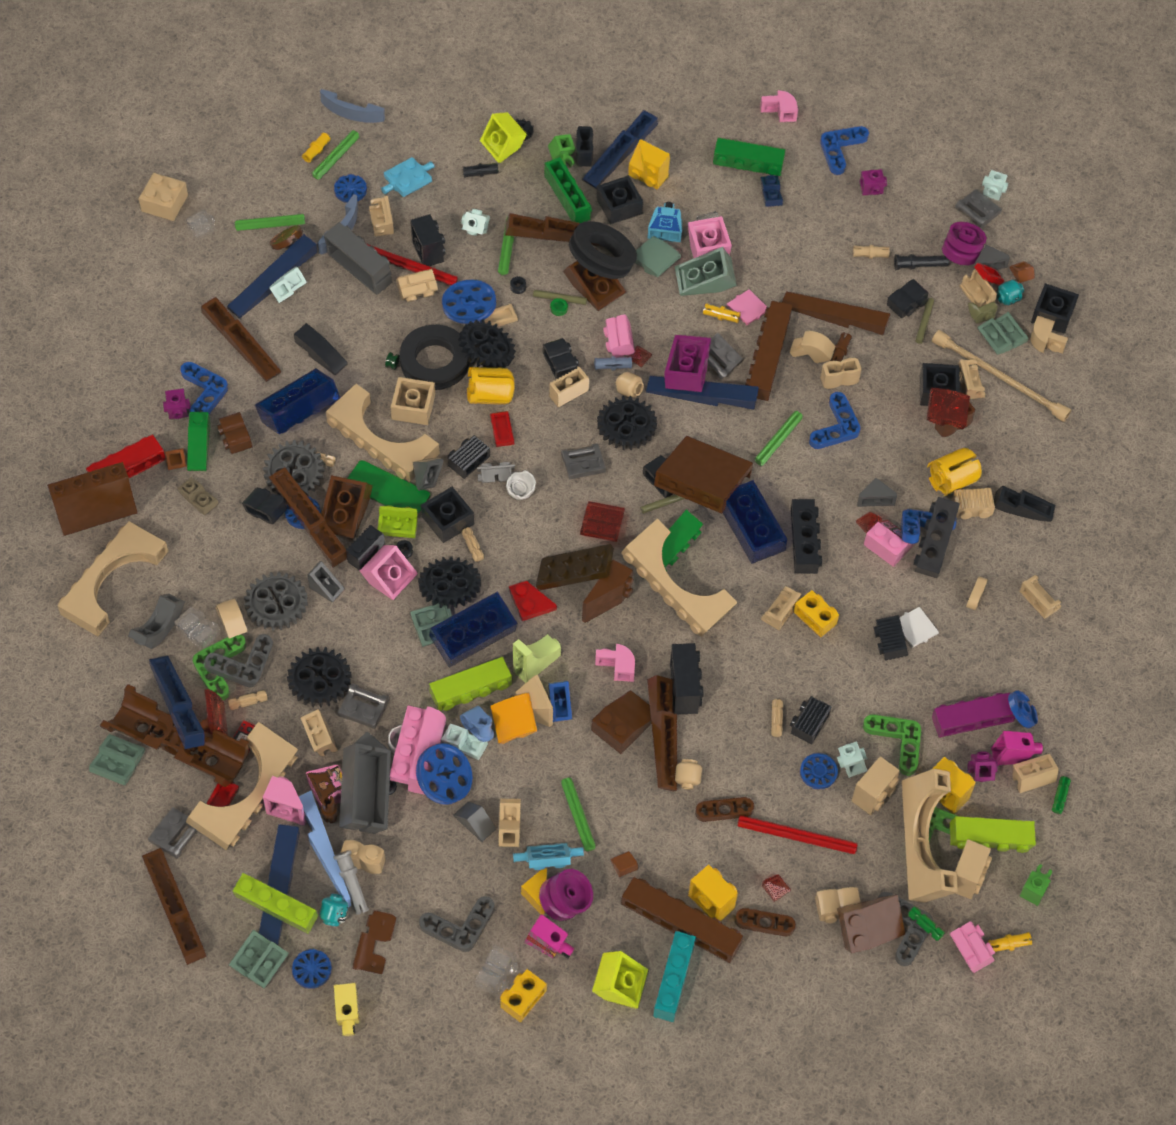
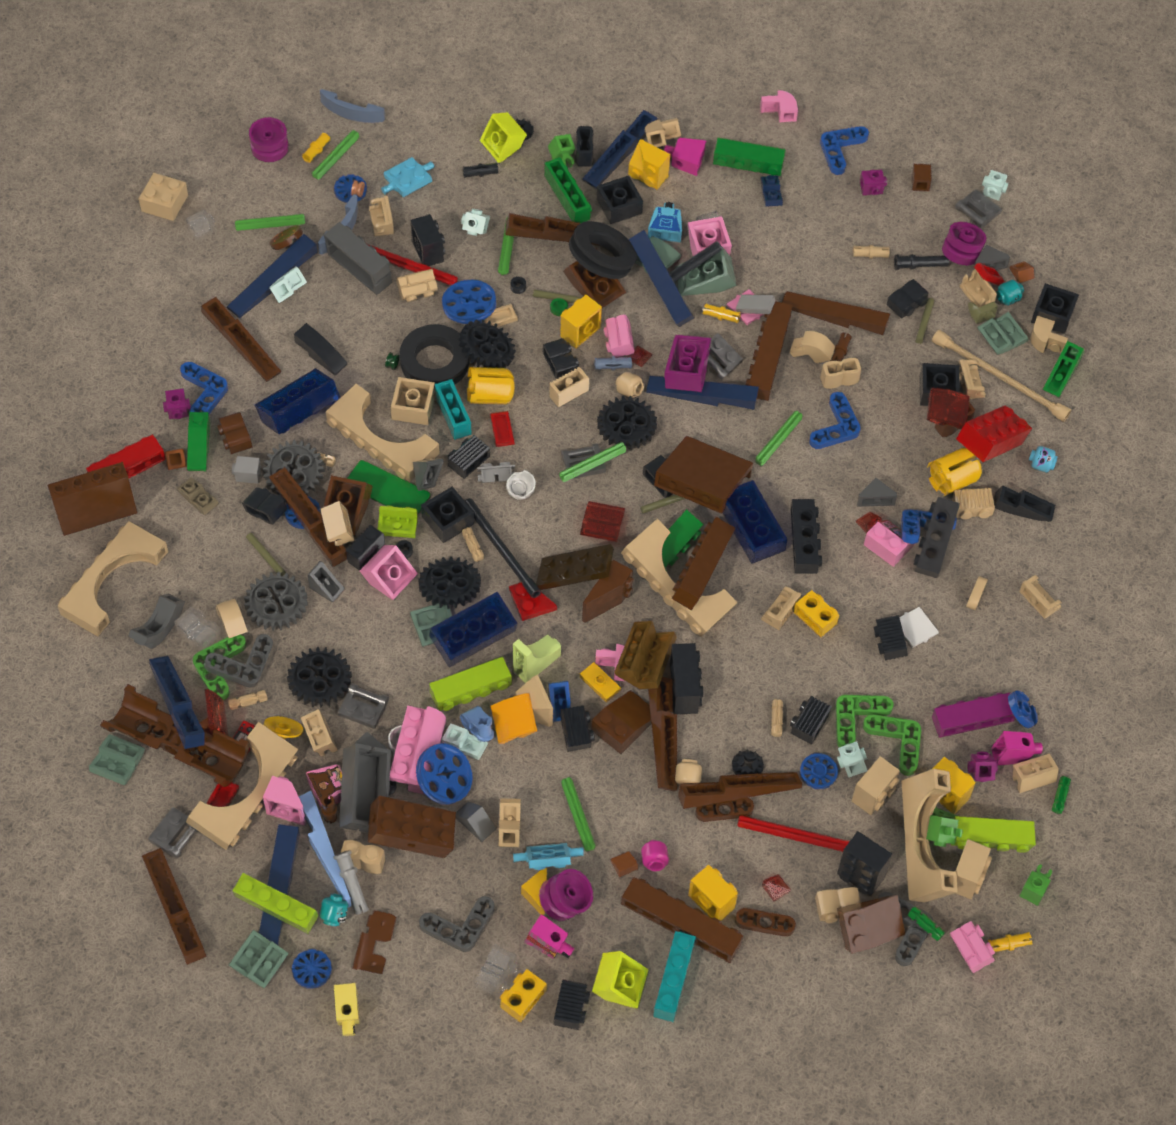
none -> light grey brick [232,456,261,484]
none -> olive bar [246,533,286,576]
none -> magenta wheel [249,117,289,162]
none -> yellow dish [263,716,303,739]
none -> tan hinge [321,501,355,546]
none -> nougat bush [351,180,365,197]
none -> reddish brown brick [368,795,456,858]
none -> teal brick [434,379,472,440]
none -> black piece [465,498,541,598]
none -> black brick [554,979,590,1030]
none -> bright green axle [559,442,626,482]
none -> yellow brick [560,295,602,349]
none -> black brick [560,705,595,752]
none -> yellow plate [579,662,621,703]
none -> pearl gold slope [614,621,677,689]
none -> dark blue slope [629,230,694,327]
none -> dark pink head [641,840,669,871]
none -> tan brick [645,118,681,147]
none -> dark pink torso [664,138,706,176]
none -> black axle [670,241,723,282]
none -> reddish brown brick [671,517,735,611]
none -> reddish brown slope [678,772,803,809]
none -> black gear [732,749,764,775]
none -> light grey tile [736,295,775,314]
none -> bright green beam [835,695,894,747]
none -> black brick [837,831,892,896]
none -> reddish brown brick [912,164,932,191]
none -> bright green brick [926,815,963,847]
none -> red brick [956,405,1032,462]
none -> medium azure head [1029,446,1058,473]
none -> green slope [1042,341,1085,398]

